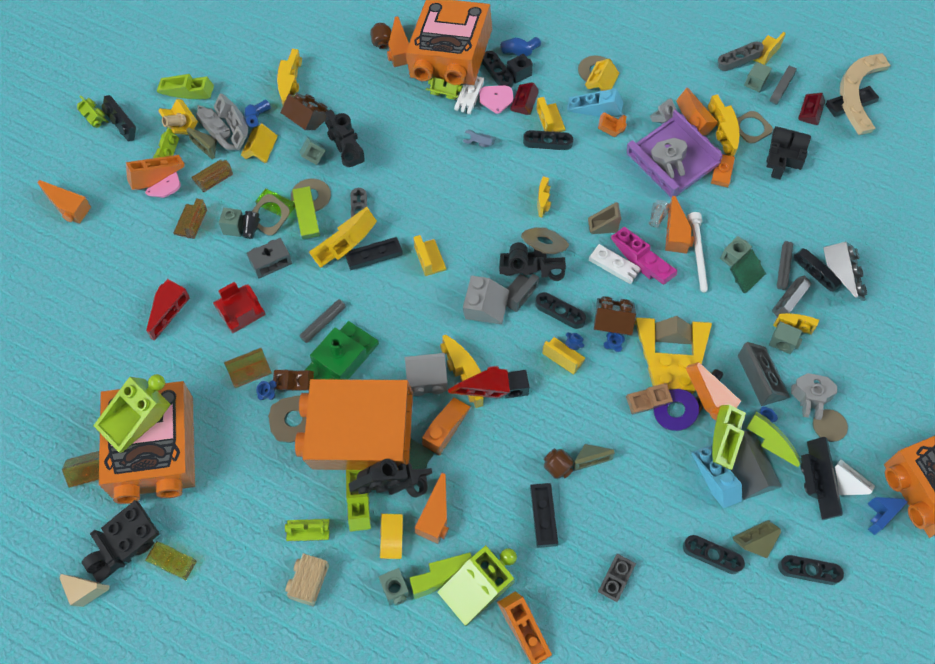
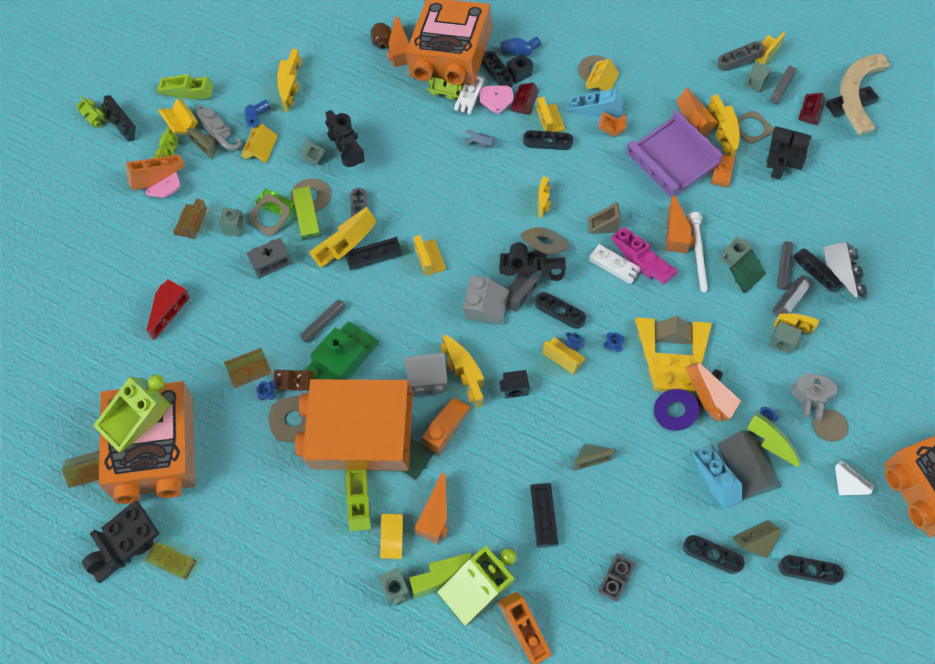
orange slope [37,180,91,224] -> none
tan slope [59,574,110,607] -> none
tan pin [162,113,186,127] -> none
clear orange panel [191,159,233,193] -> none
red panel [213,282,266,334] -> none
light grey slope [214,93,248,150] -> none
black cone [242,211,261,239] -> none
reddish brown slope [280,93,329,130] -> none
lime hinge [285,519,330,541] -> none
tan brick [285,553,329,607] -> none
black plate [349,459,432,498] -> none
red slope [448,366,510,399] -> none
reddish brown head [543,448,574,479] -> none
reddish brown slope [594,296,636,335] -> none
medium nougat slope [626,383,673,415] -> none
clear cone [649,200,670,228] -> none
light grey bracket [650,99,677,123] -> none
light grey hinge [651,138,687,178] -> none
lime slope [712,405,746,470] -> none
dark grey slope [738,342,790,406] -> none
black bracket [800,437,843,520] -> none
blue slope [868,497,907,535] -> none

